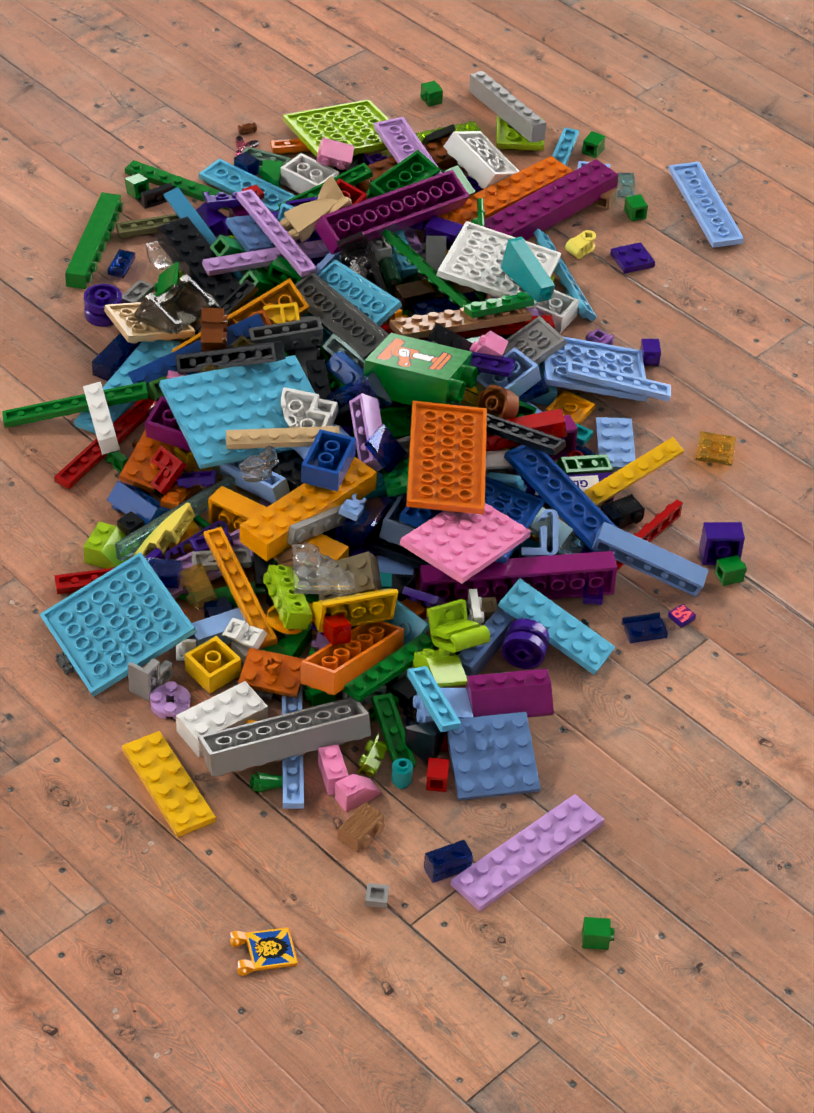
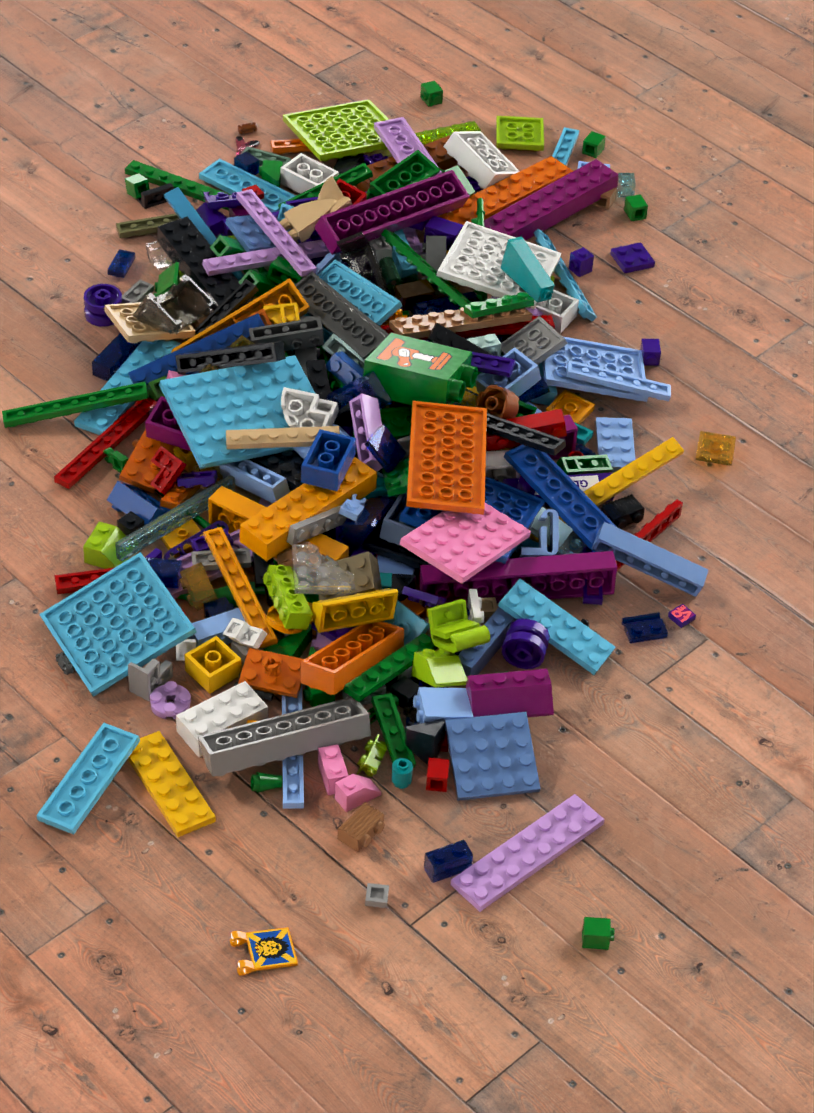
green brick [65,192,124,289] -> none
white brick [83,381,120,455] -> none
light yellow slope [134,503,195,557] -> none
dark orange brick [200,308,228,351] -> none
clear brick [239,446,279,482] -> none
bright pink brick [316,138,354,170] -> none
red brick [323,614,352,645] -> none
medium azure plate [407,666,461,732] -> none
pearl dark grey plate [421,124,456,145] -> none
light grey brick [469,71,546,143] -> none
bright pink brick [470,331,508,357] -> none
medium azure tile [487,472,527,492] -> none
light yellow piece [565,230,596,259] -> none
medium lavender window [585,329,614,345] -> none
light blue plate [668,162,744,248] -> none
dark purple brick [699,522,745,565] -> none
green brick [715,555,747,586] -> none
none -> medium azure plate [36,723,140,835]
none -> dark purple brick [569,247,594,277]

